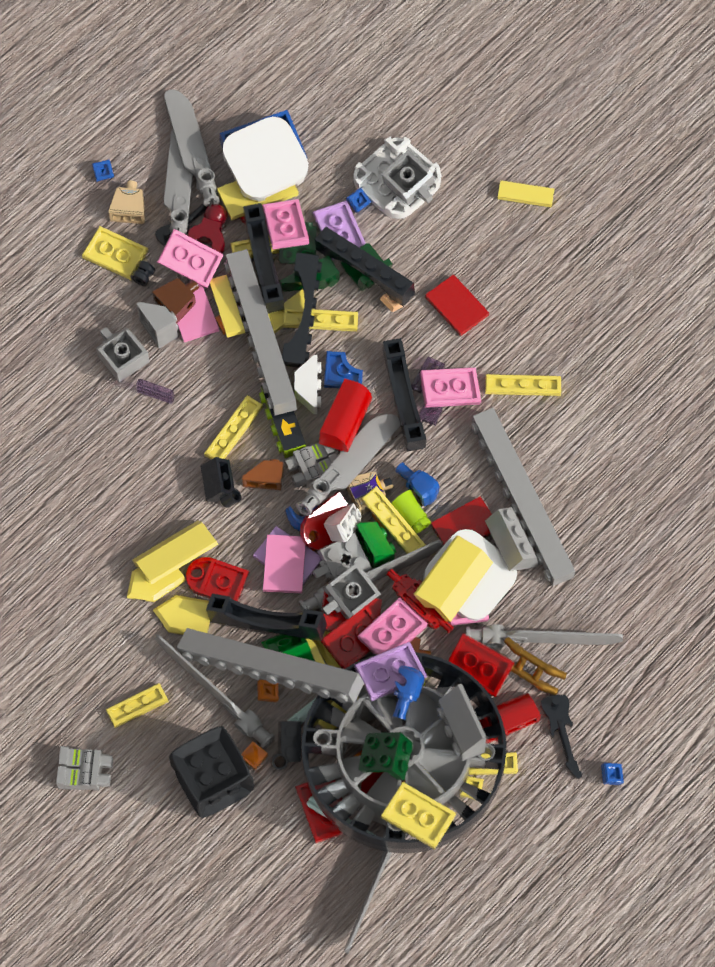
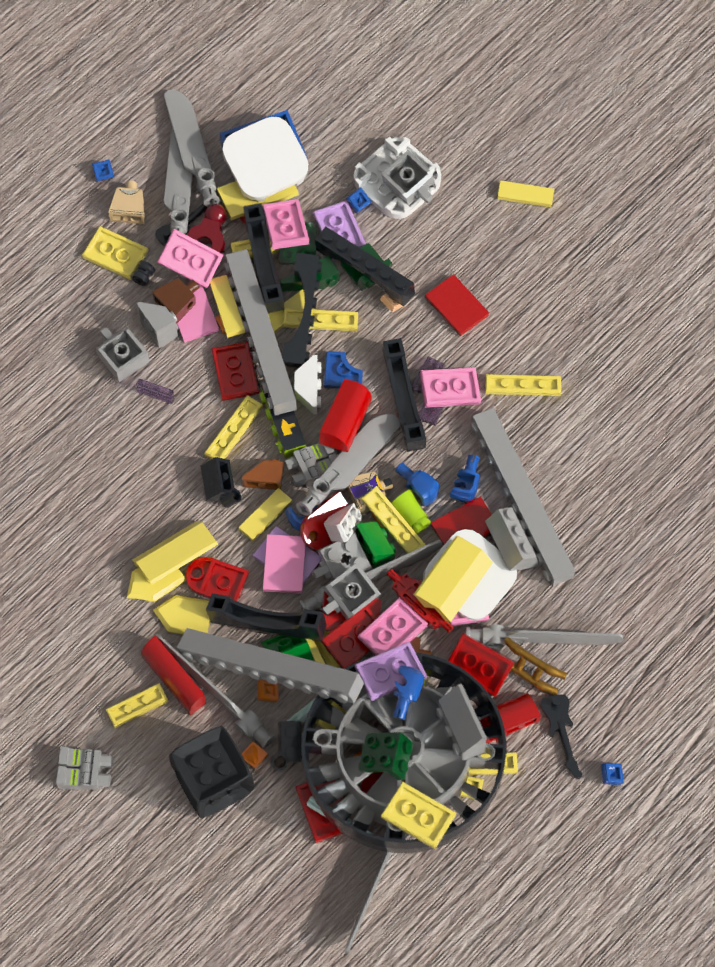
none -> red brick [141,636,206,716]
none -> red tile [211,341,259,401]
none -> light yellow tile [239,488,292,541]
none -> blue piece [450,455,480,502]

